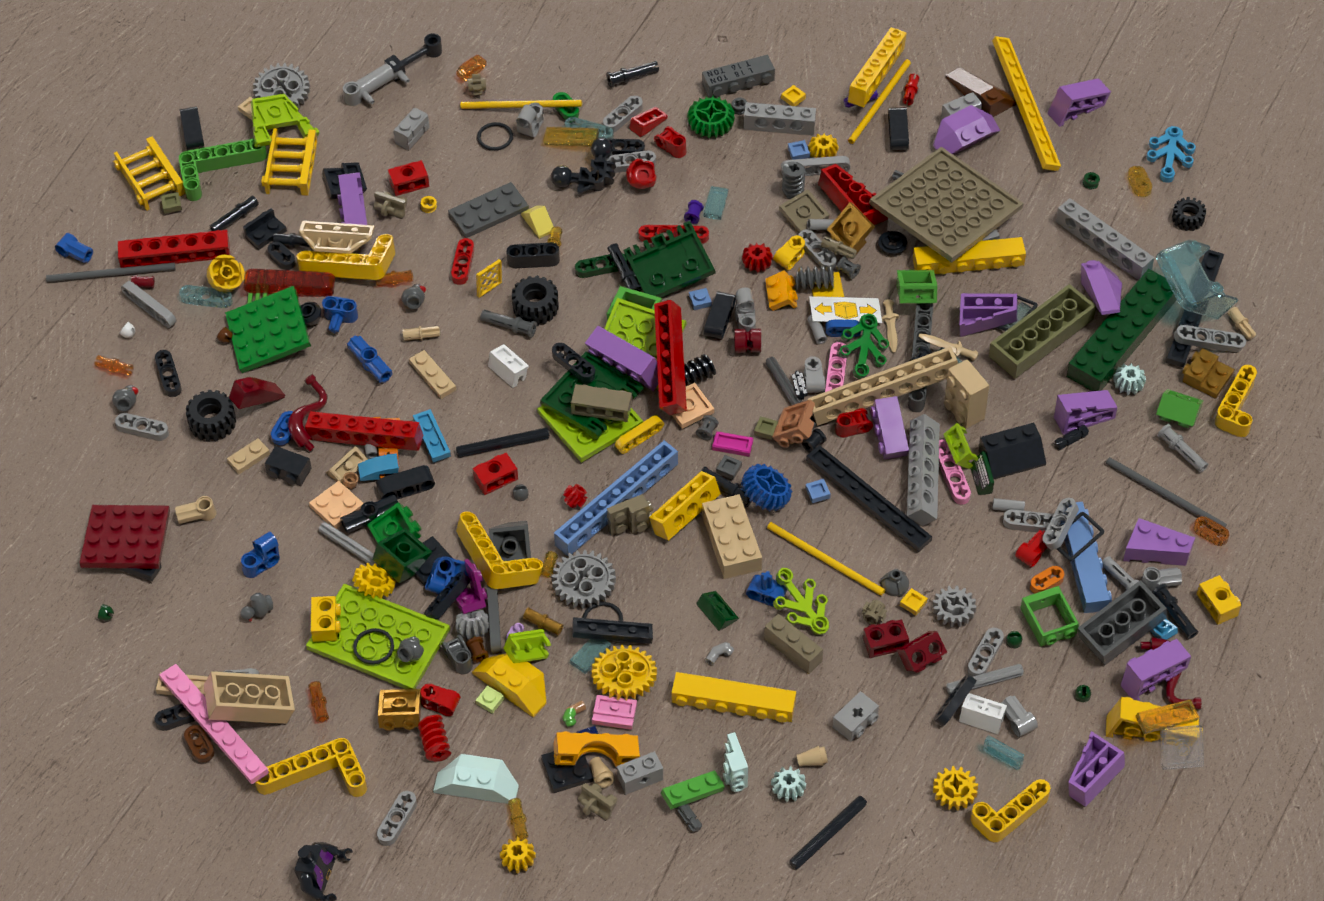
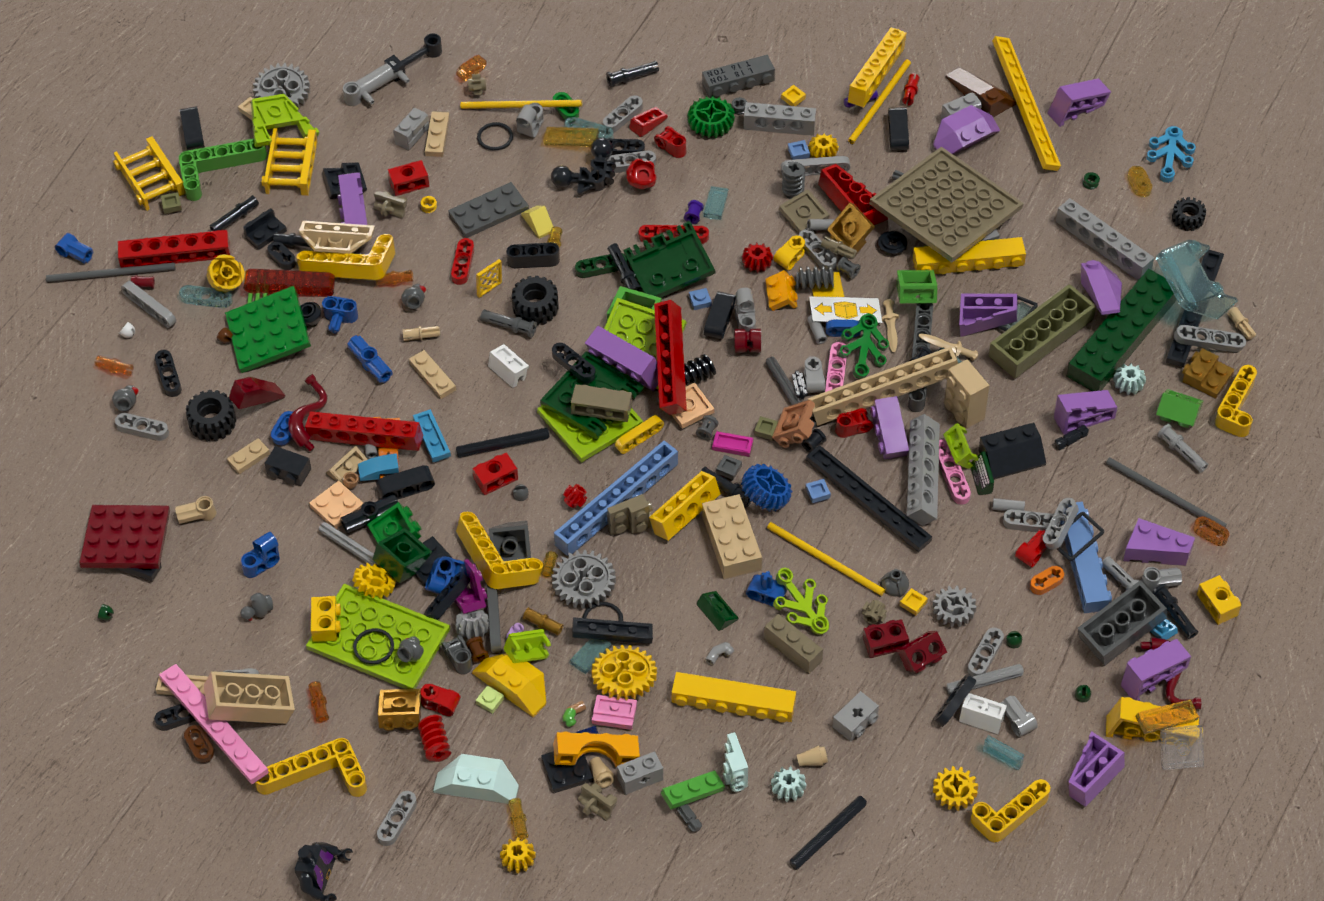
bright green window [1020,586,1079,647] -> none
none -> tan plate [425,112,450,157]

